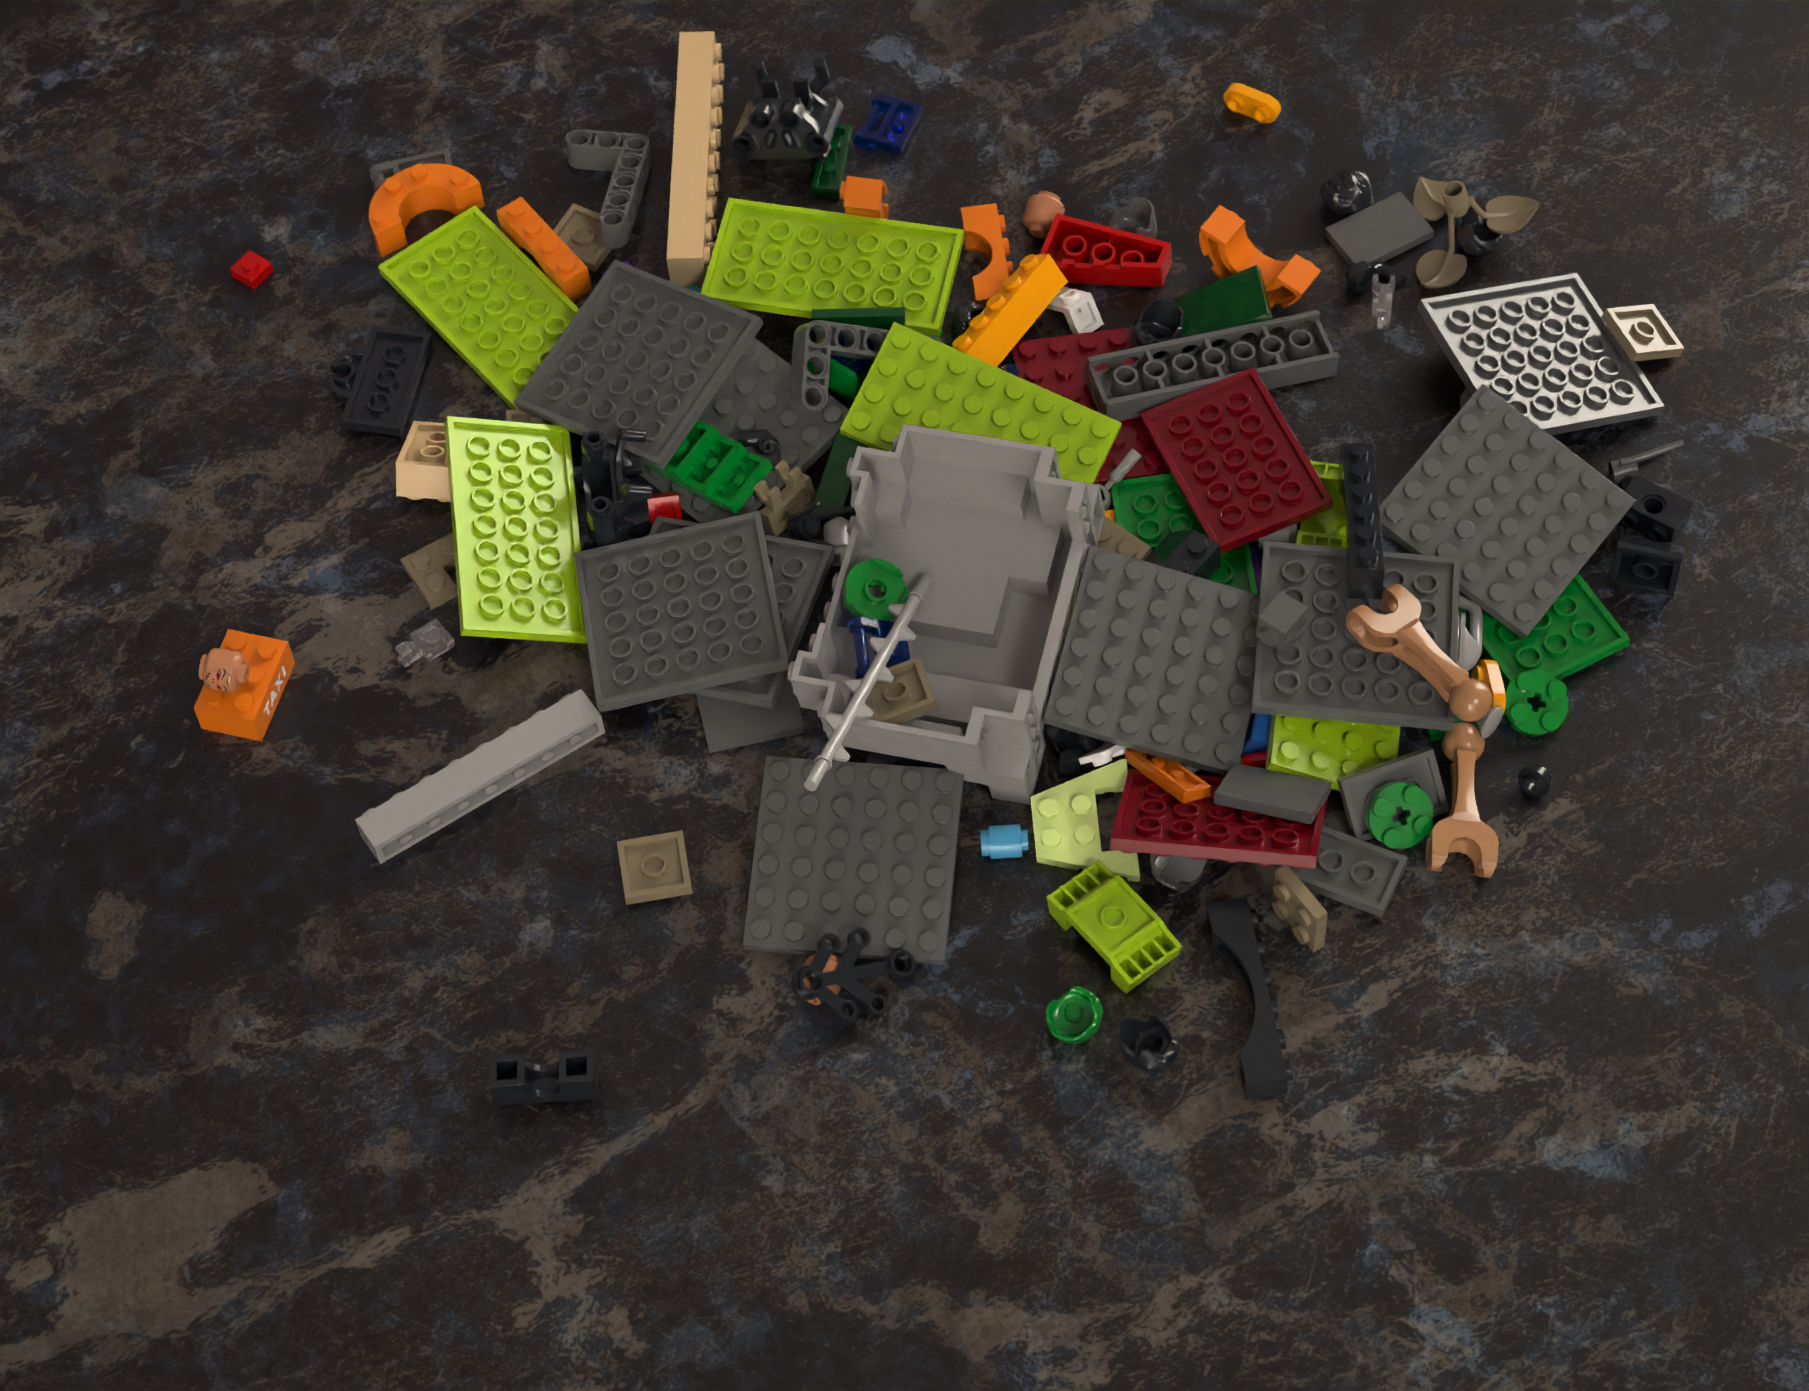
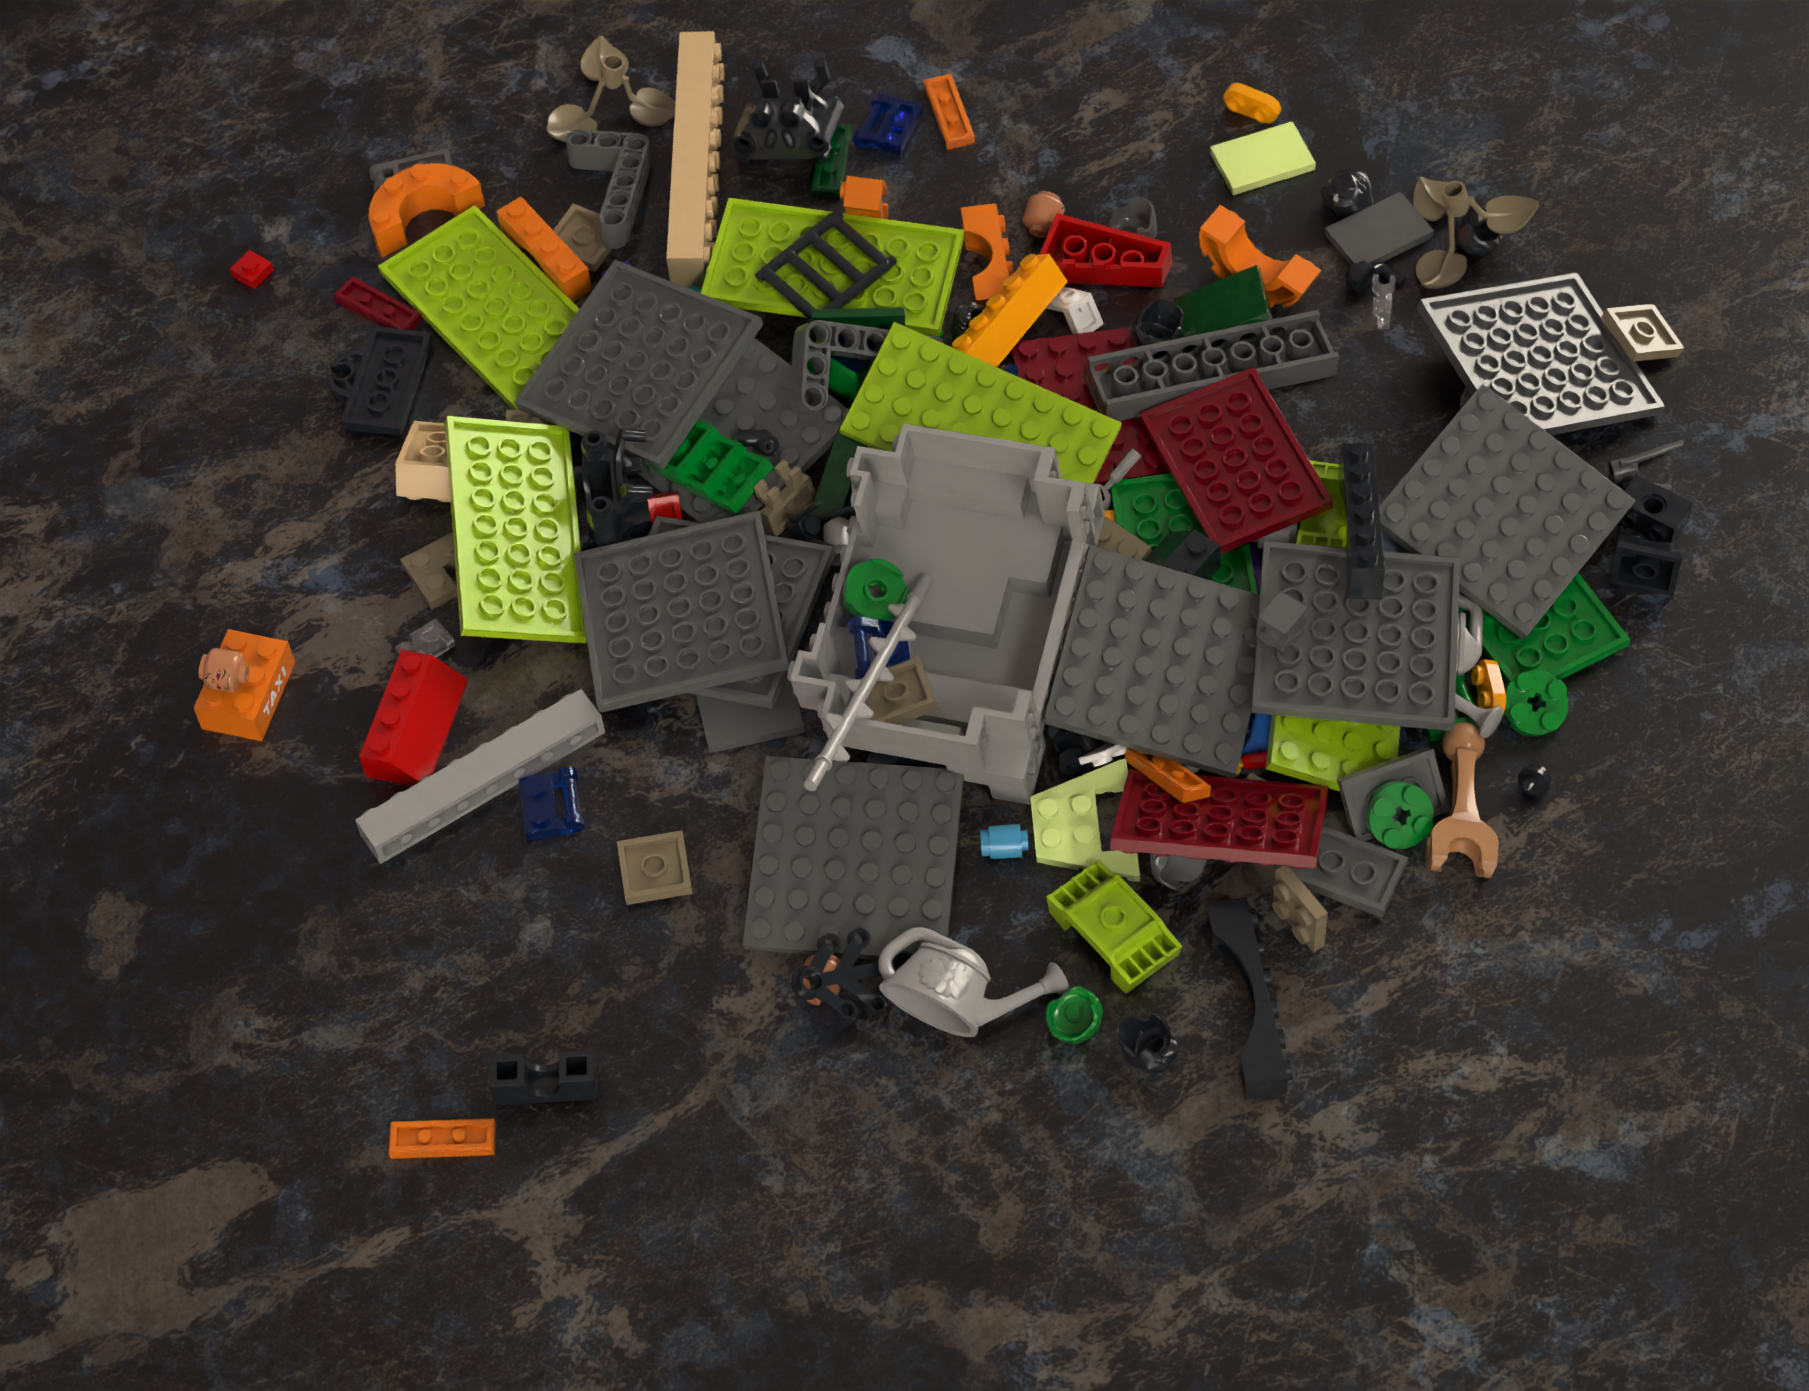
dark grey tile [1214,763,1331,824] -> none
medium nougat piece [1346,584,1492,722] -> none
none -> dark red tile [333,276,423,331]
none -> red slope [359,649,468,786]
none -> orange tile [389,1118,496,1159]
none -> clear blue plate [518,767,585,840]
none -> dark tan plant [547,35,676,142]
none -> black bar [755,209,897,323]
none -> light grey piece [878,927,1070,1037]
none -> orange tile [923,74,975,150]
none -> yellowish green tile [1210,121,1316,195]

